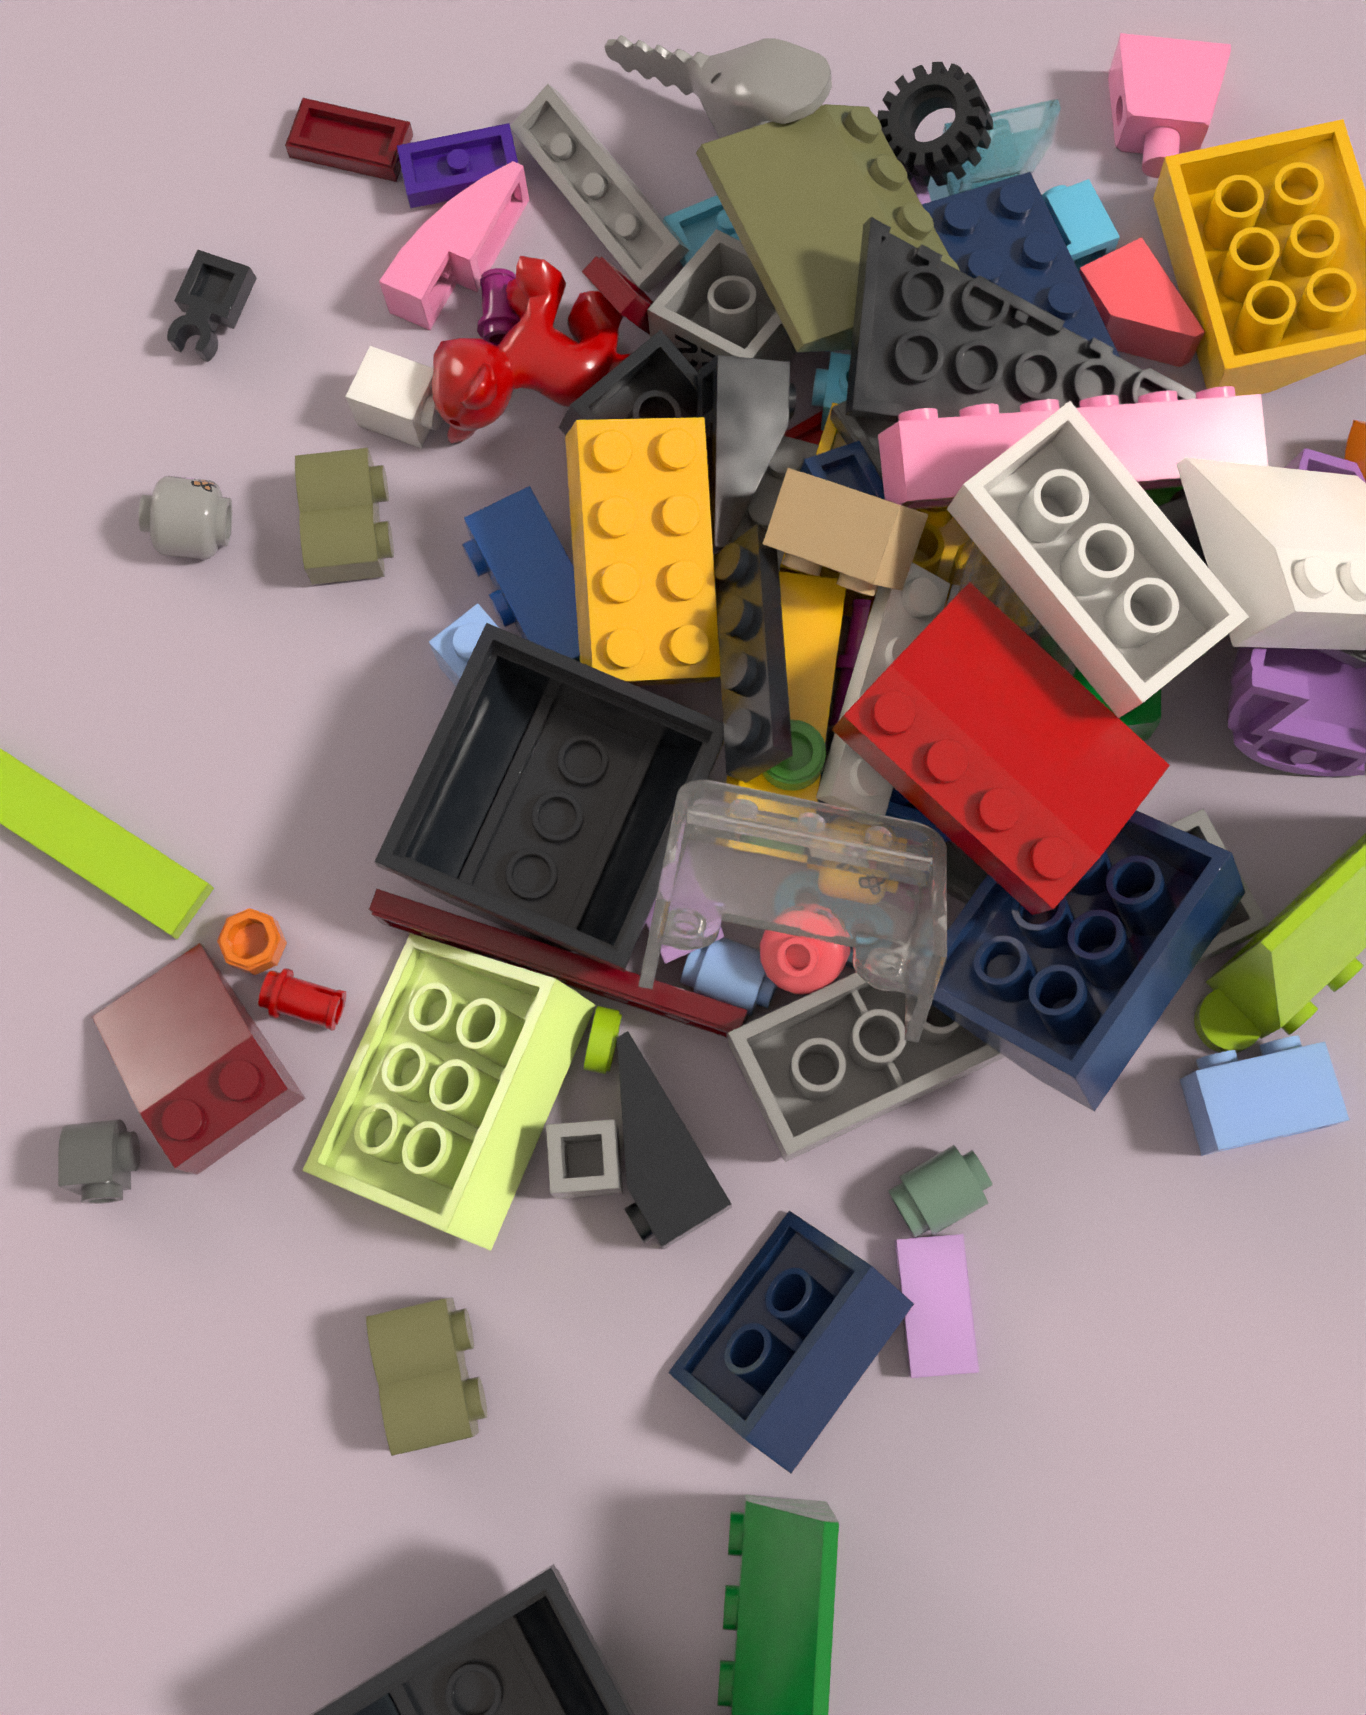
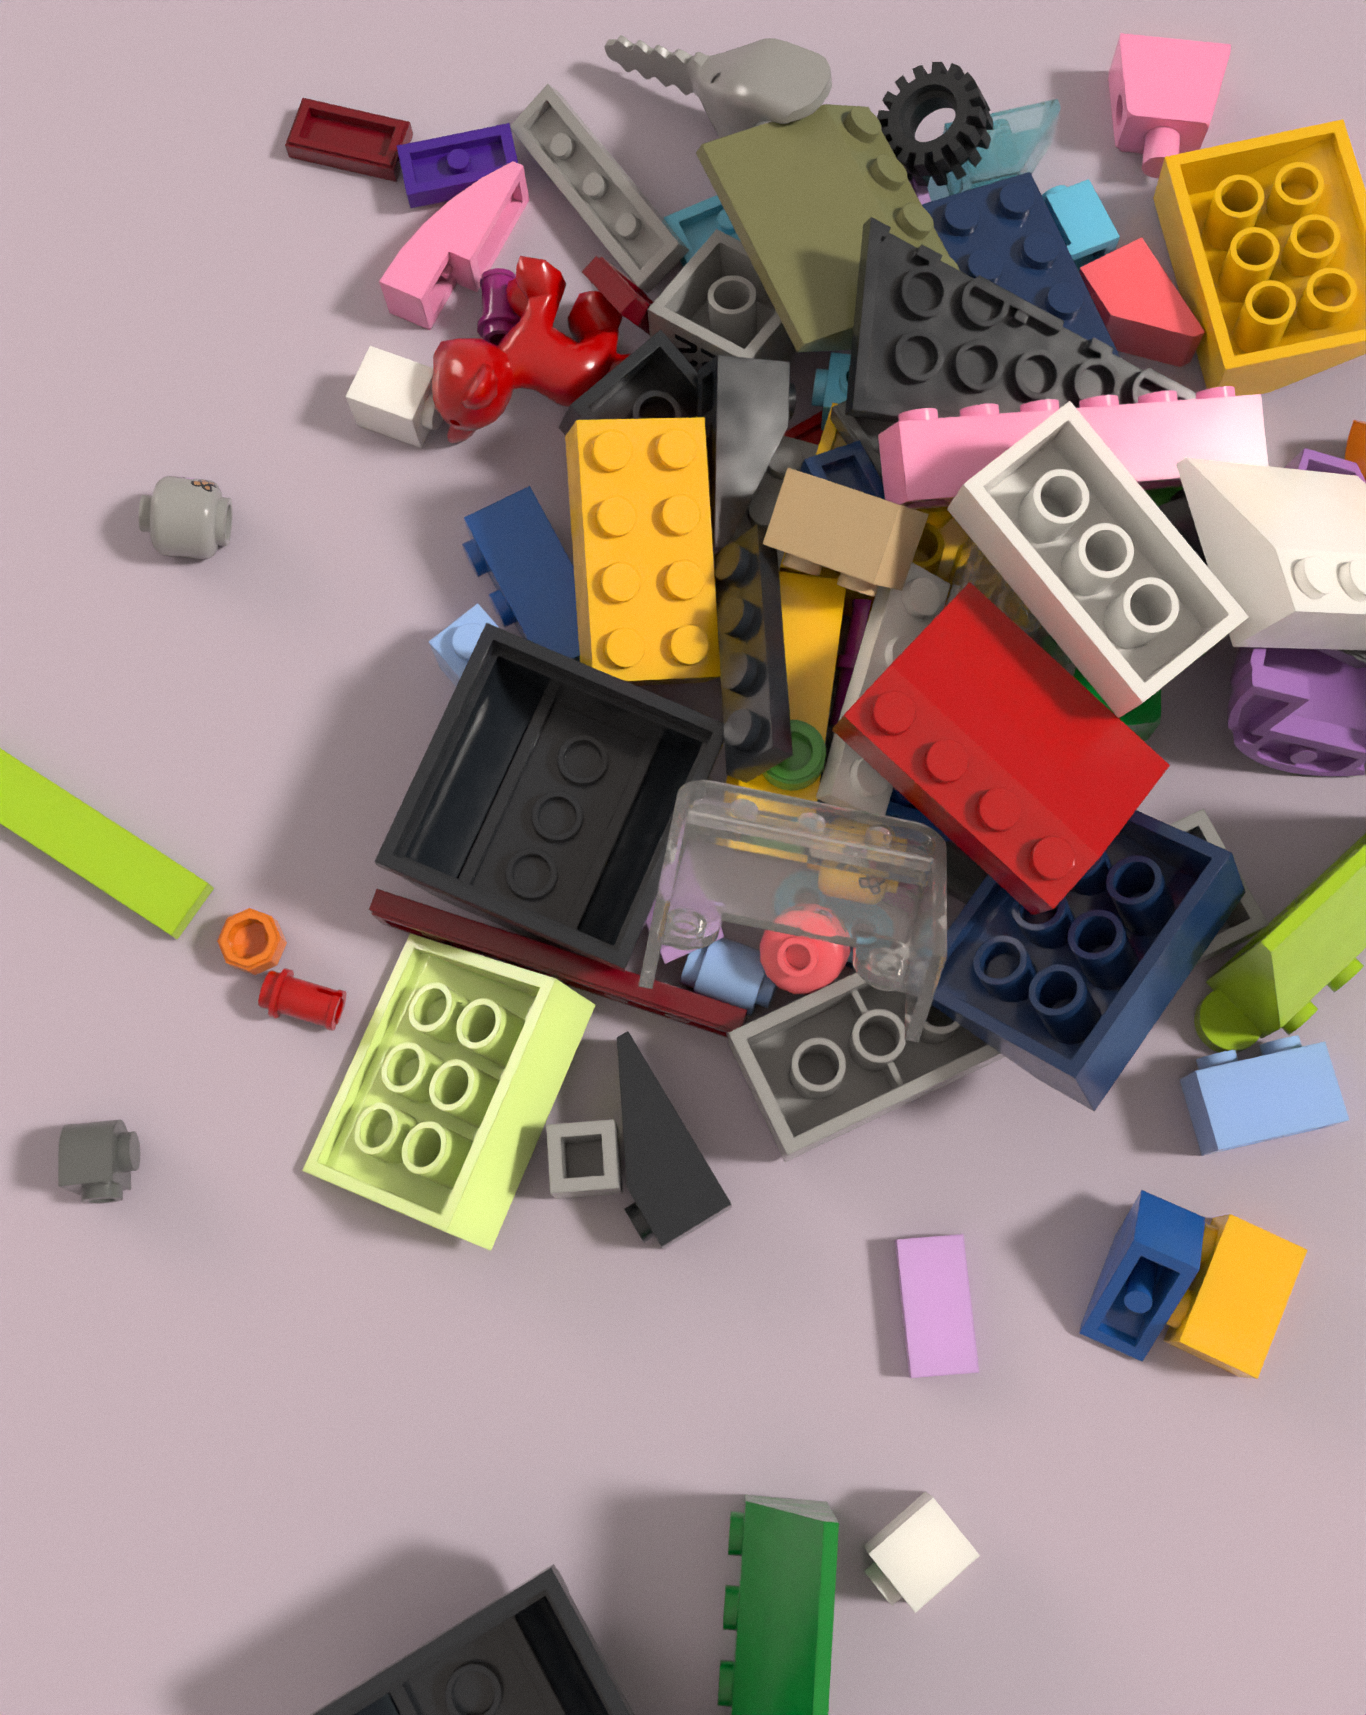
slope [92,943,306,1175] -> none
black plate [167,249,257,362] -> none
olive brick [295,448,394,585] -> none
olive brick [366,1297,487,1456] -> none
lime tile [584,1006,622,1074] -> none
dark blue slope [668,1210,914,1474] -> none
sand green brick [888,1145,993,1238] -> none
none -> white brick [864,1491,980,1613]
none -> blue slope [1079,1190,1205,1362]
none -> yellow brick [1163,1214,1307,1379]

